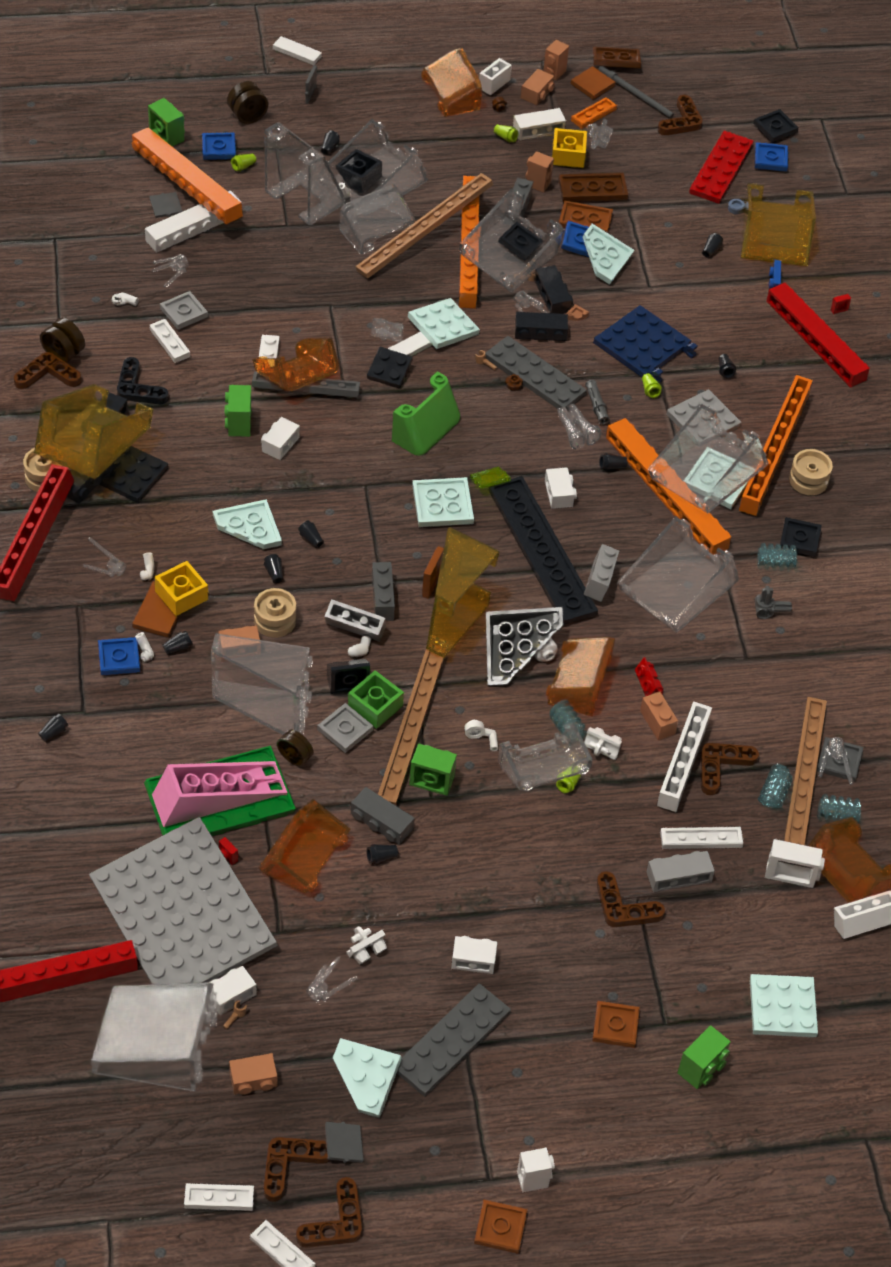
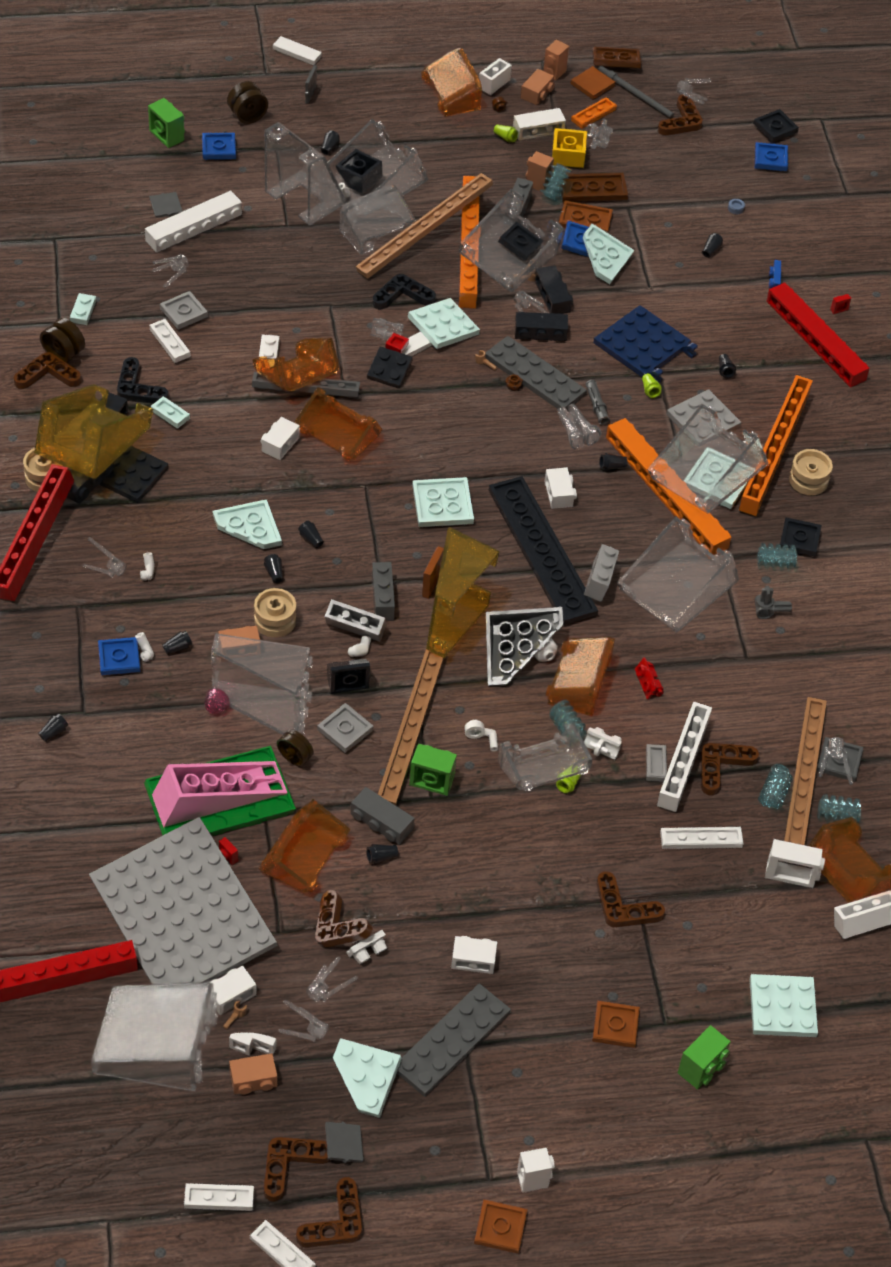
white arm [112,293,139,306] -> none
orange brick [132,127,243,224] -> none
dark orange tile [132,581,180,638] -> none
yellow brick [155,561,208,616] -> none
bright green brick [225,385,251,437] -> none
lime cone [231,154,256,171] -> none
bright green brick [348,671,404,729] -> none
bright green windscreen [392,371,460,456] -> none
clear neon green piece [470,467,511,489] -> none
nougat tile [566,304,589,321] -> none
nougat brick [640,692,678,741] -> none
light grey brick [646,851,715,892] -> none
red plate [689,131,754,204] -> none
clear yellow windscreen [741,183,816,266] -> none
none -> light aqua plate [70,293,96,325]
none -> light aqua plate [151,396,190,429]
none -> clear pink cone [204,688,230,714]
none -> white slope [229,1033,276,1055]
none -> clear plant [278,1000,329,1042]
none -> clear orange windscreen [295,387,382,461]
none -> reddish brown beam [315,890,373,947]
none -> black beam [372,274,436,310]
none -> red plate [385,333,409,353]
none -> clear light blue piece [540,163,572,201]
none -> light grey tile [646,744,667,782]
none -> clear plant [677,78,711,105]

